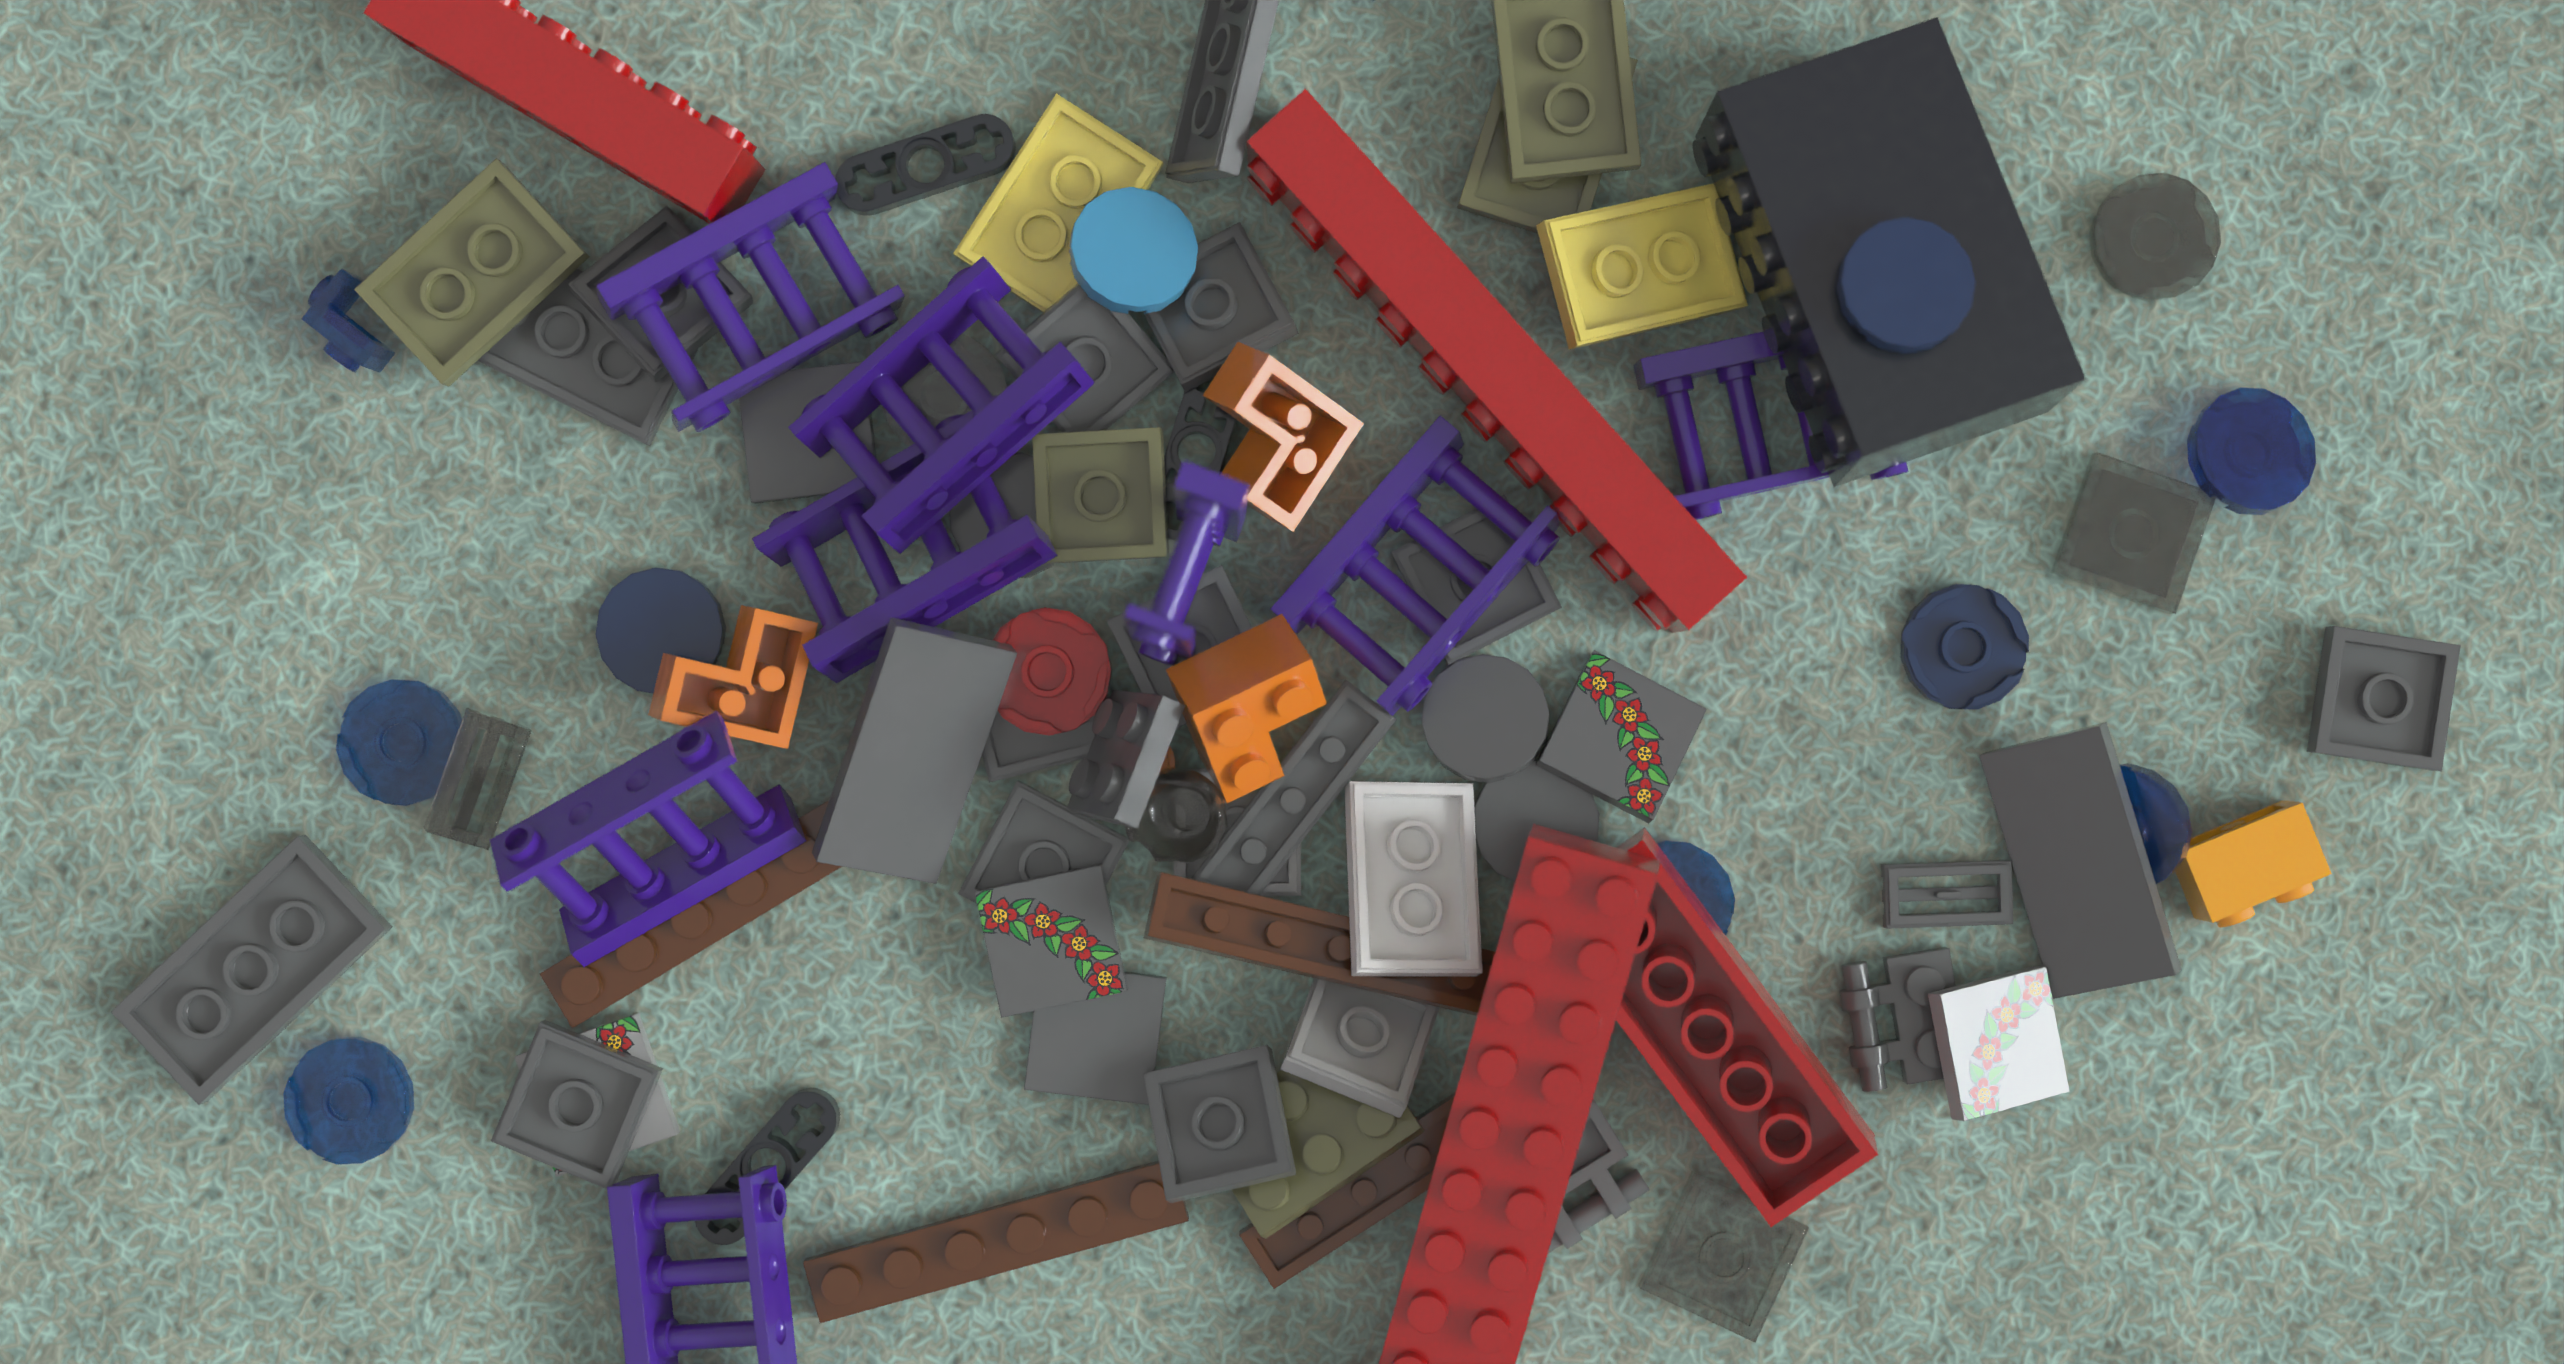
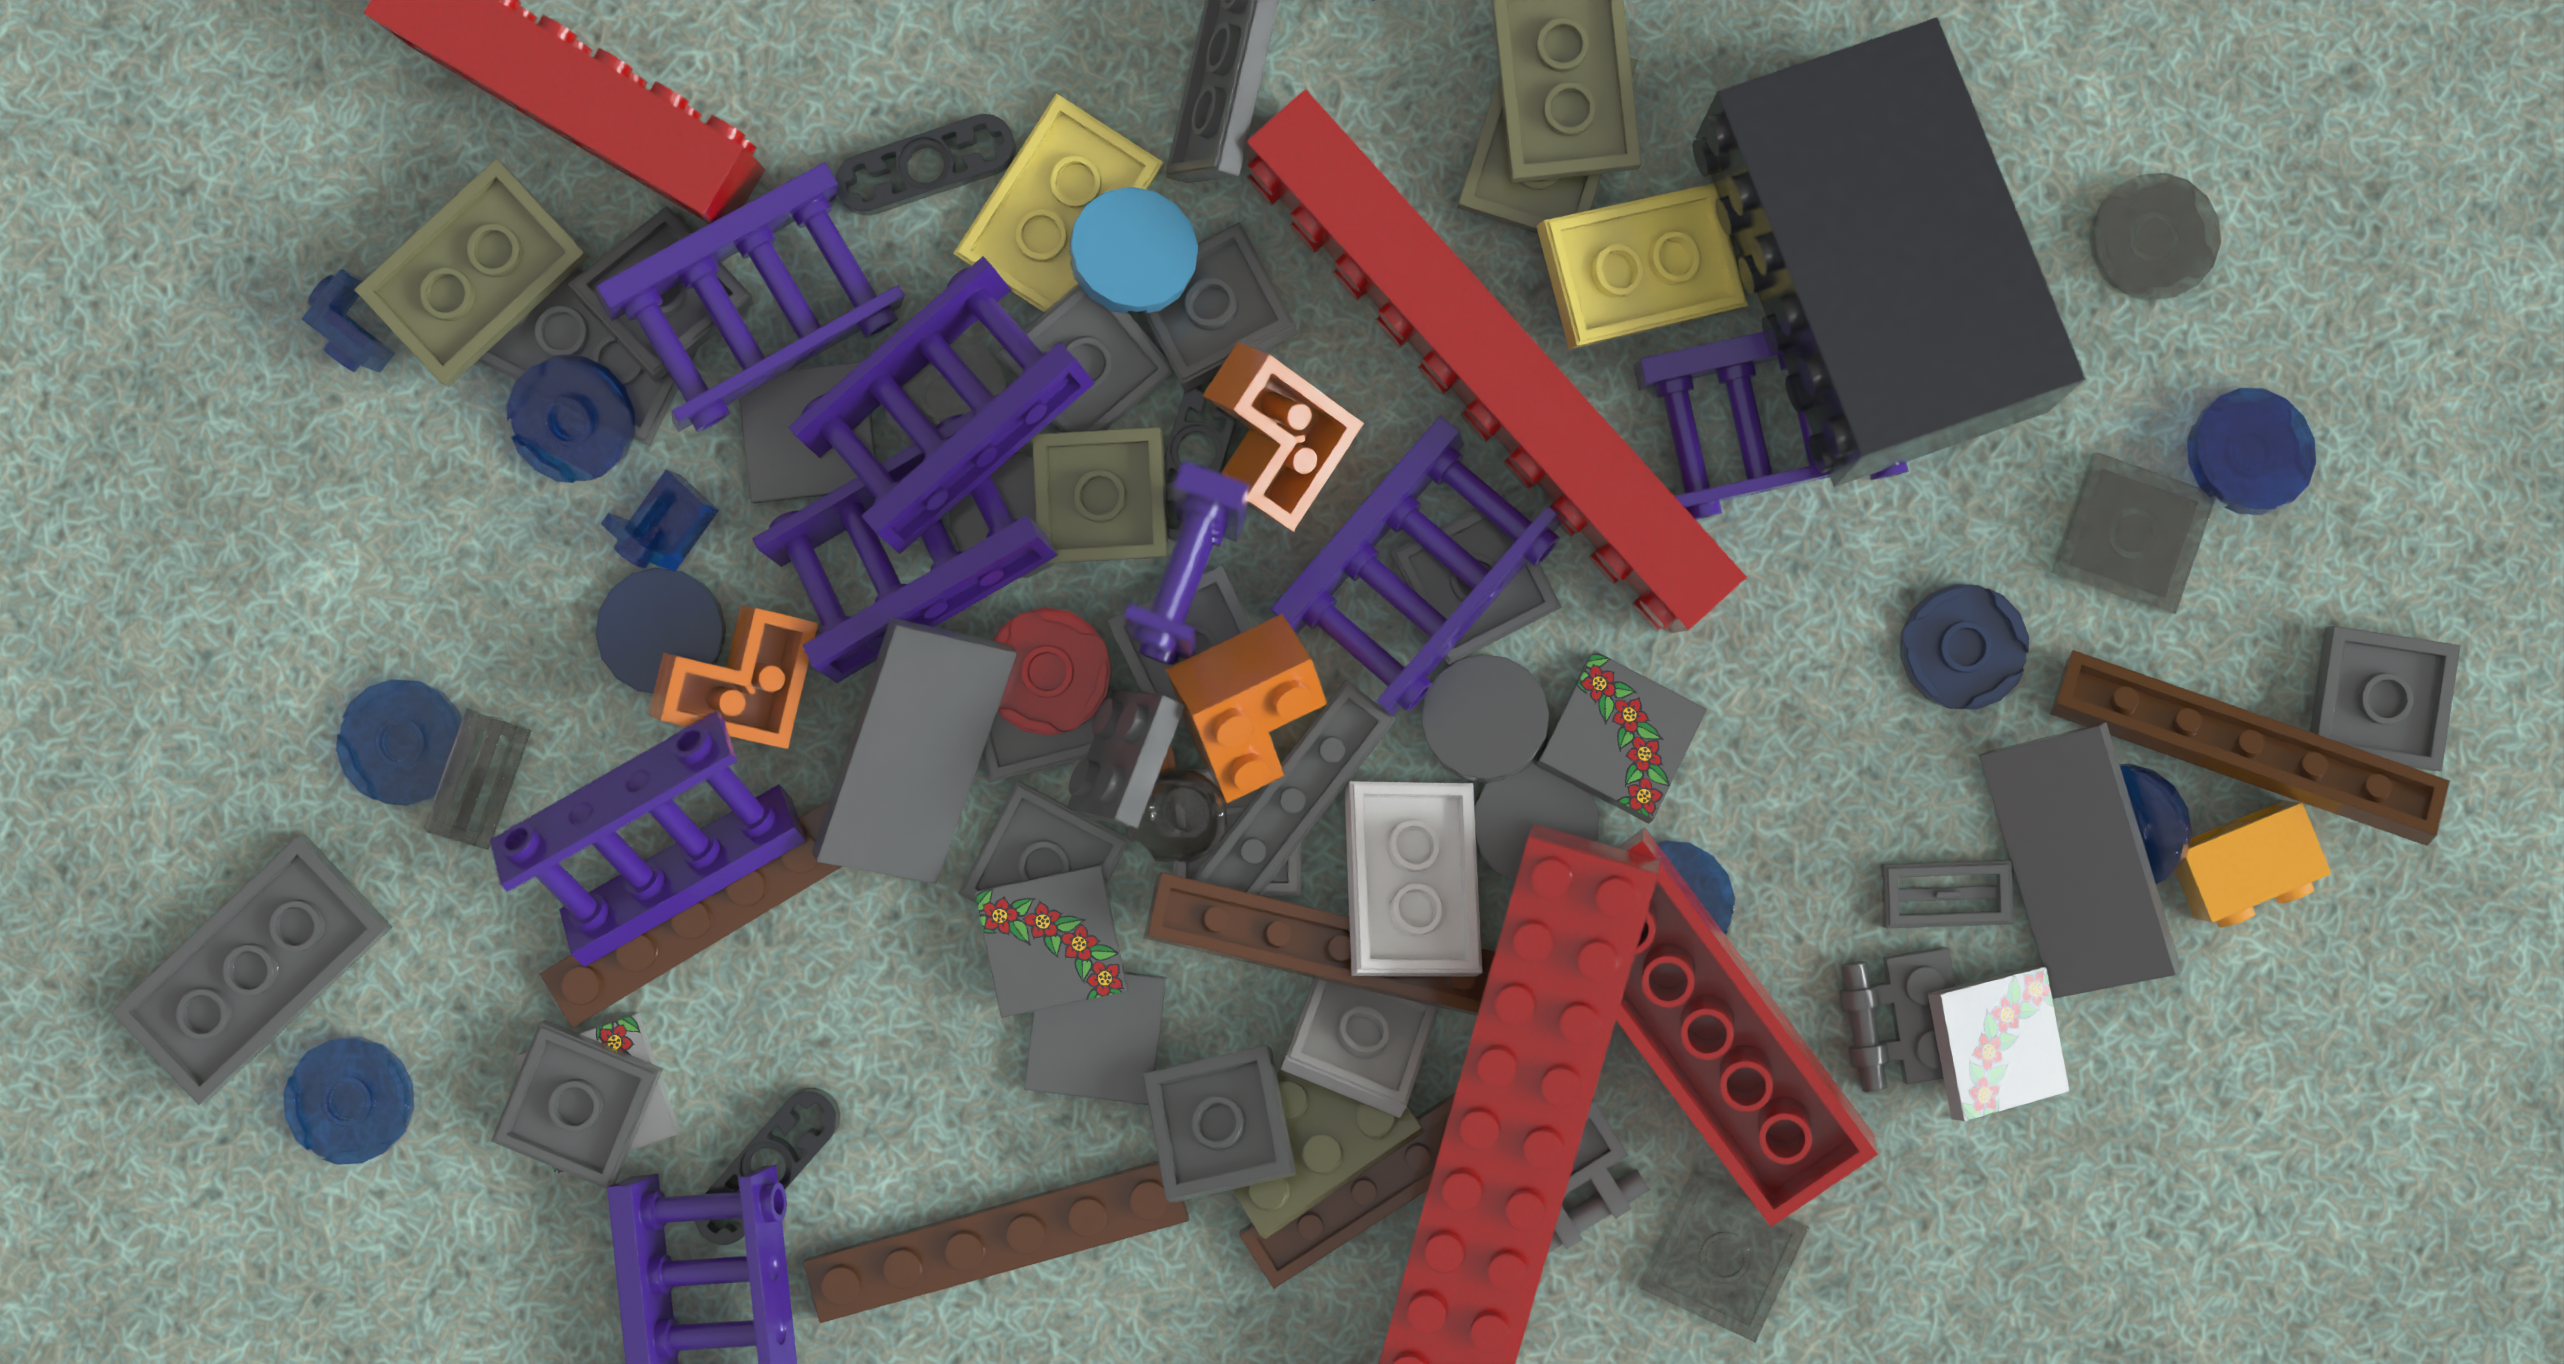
dark blue tile [1836,217,1976,354] -> none
none -> clear blue tile [506,355,635,483]
none -> clear blue bracket [601,469,719,572]
none -> reddish brown plate [2050,650,2450,846]

